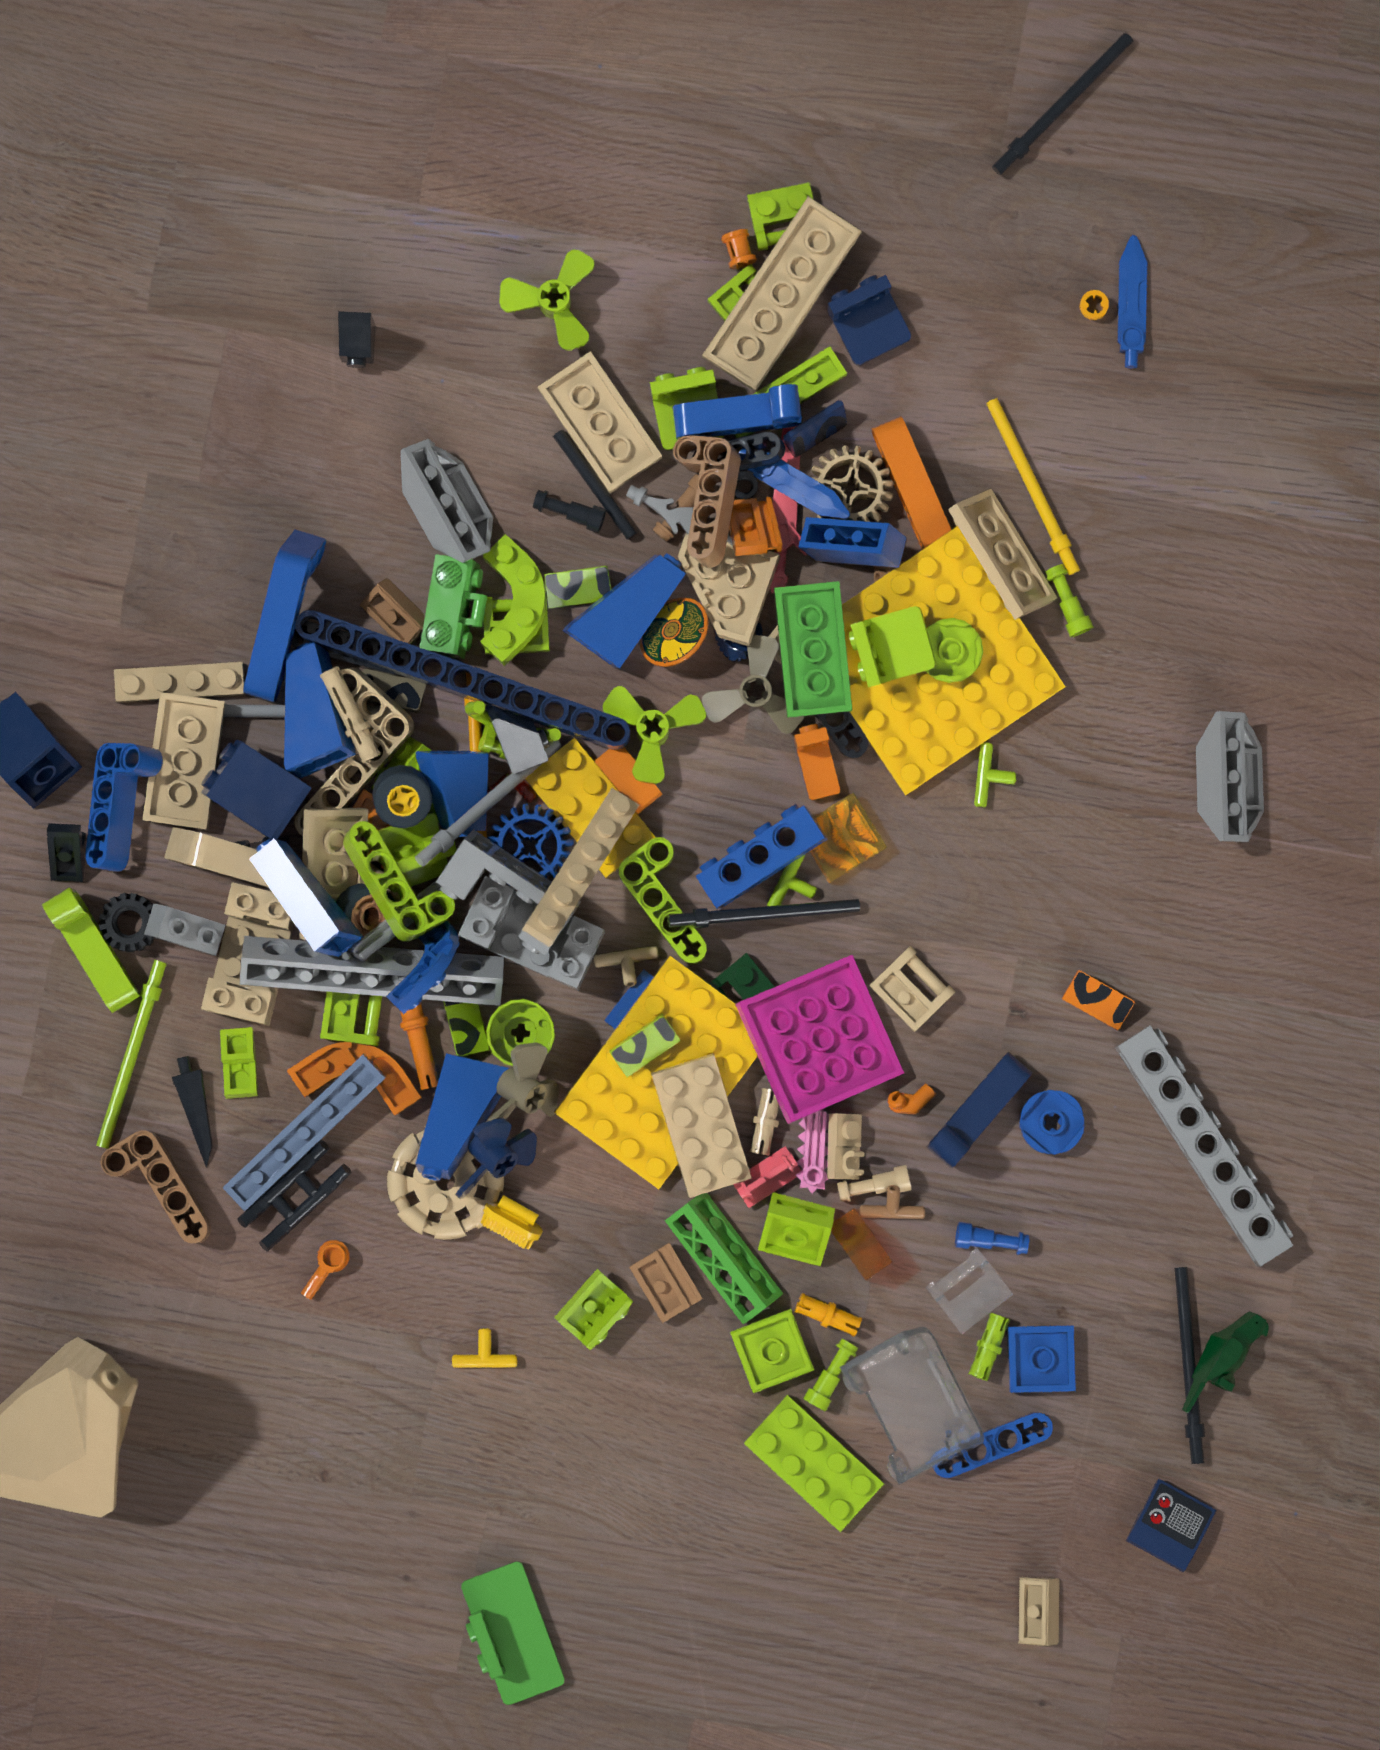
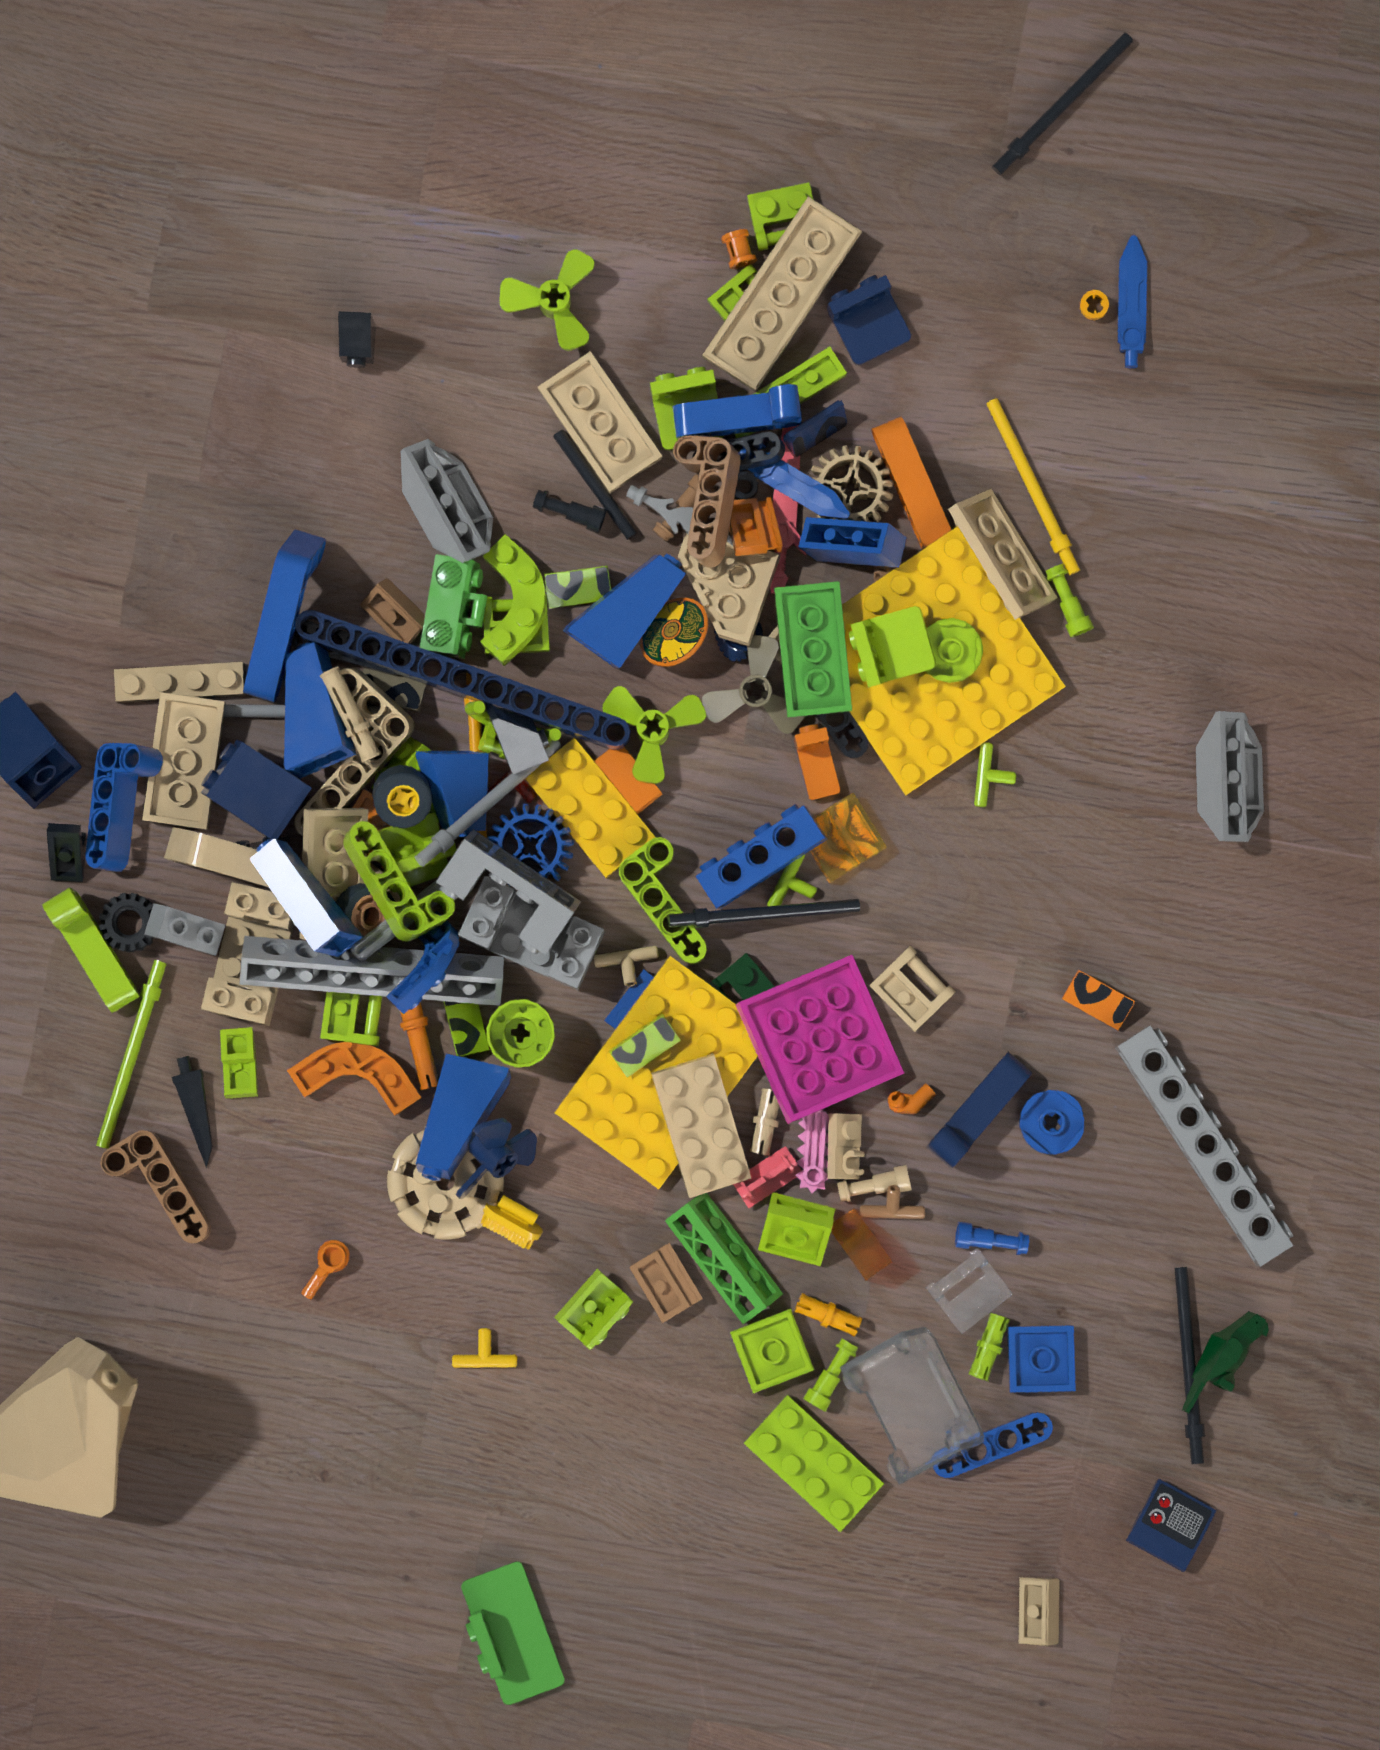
sand blue plate [222,1053,386,1211] -> none
black piece [237,1140,352,1252] -> none
dark tan piece [488,1043,559,1121] -> none
tan plate [522,788,639,947] -> none

